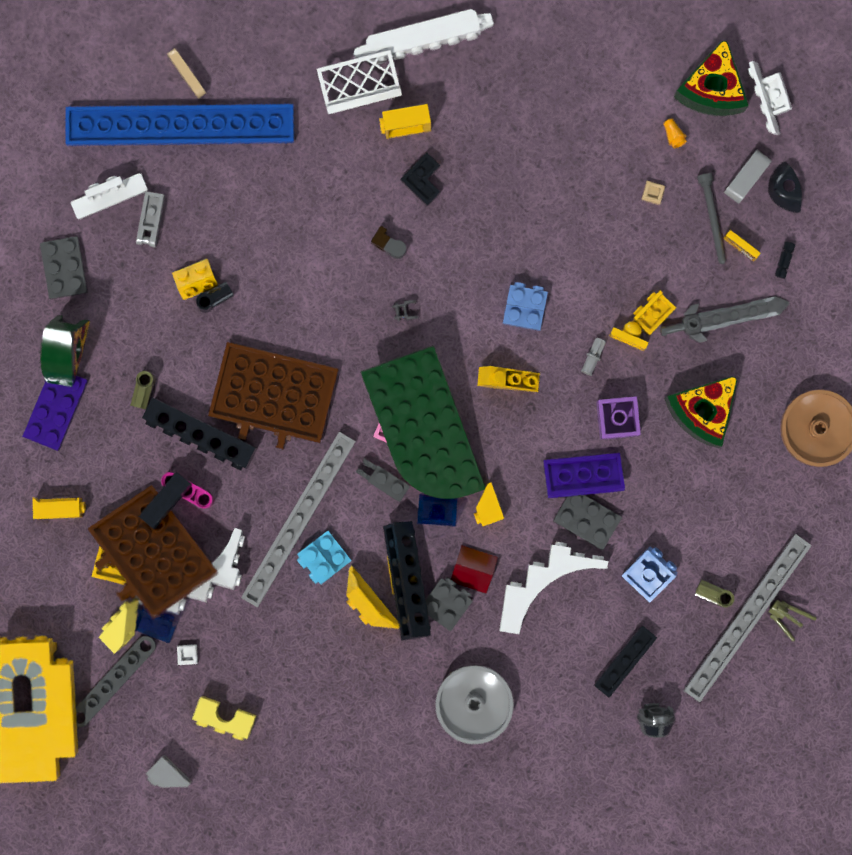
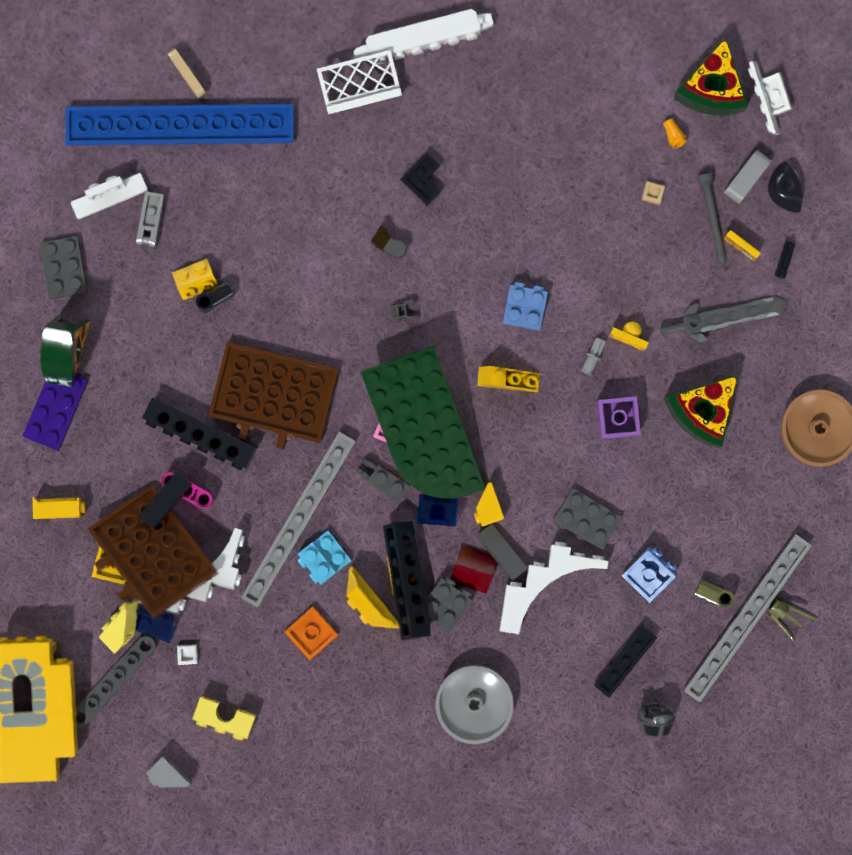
olive piece [130,371,156,409] -> none
yellow window [379,104,431,139] -> none
dark purple plate [543,453,625,498] -> none
yellow bracket [633,290,676,336] -> none
none -> orange tile [284,606,339,661]
none -> dark grey tile [476,524,528,581]

